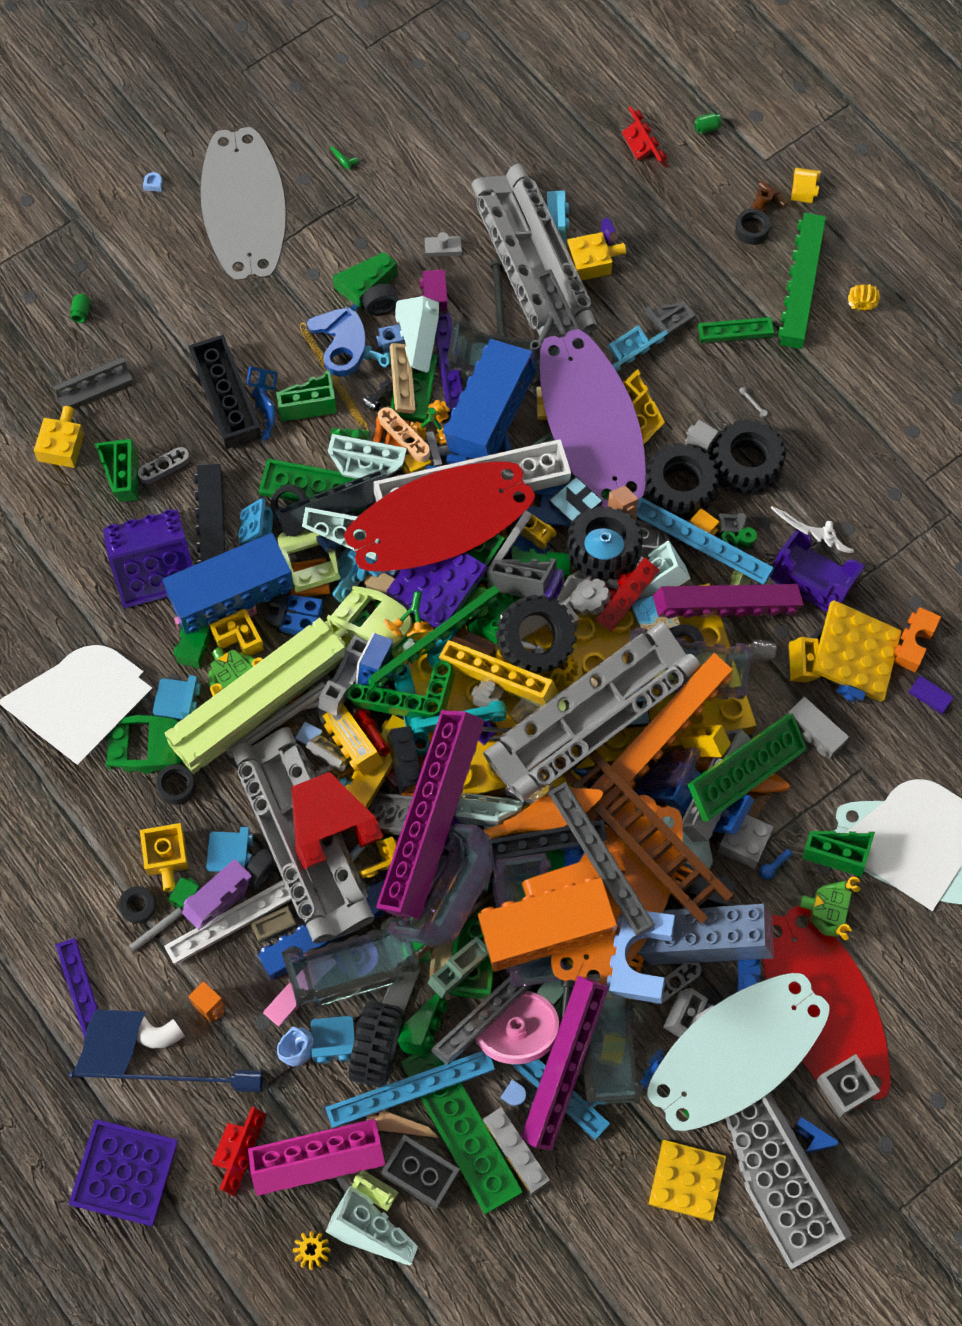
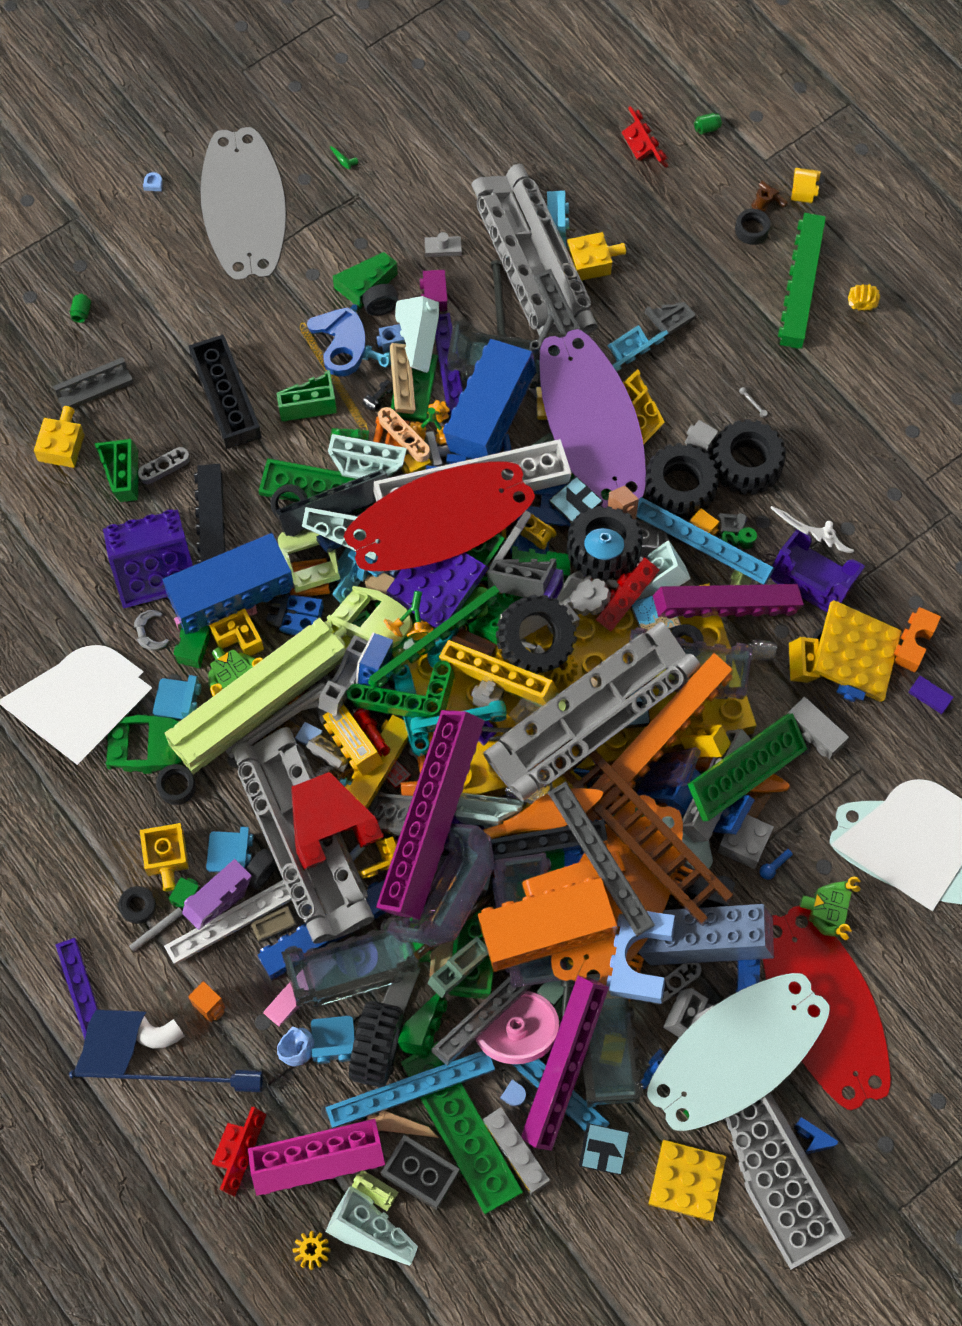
dark purple plate [68,1119,179,1227] -> none
dark azure bracket [238,498,274,545] -> none
blue piece [246,366,278,441] -> none
black brick [387,726,421,794] -> none
dark purple tile [601,217,616,246] -> none
green plate [697,317,774,343] -> none
green wedge [802,831,875,877] -> none
light grey brick [816,1054,880,1117] -> none
none -> light grey piece [134,610,169,650]
none -> tile [579,1123,630,1175]

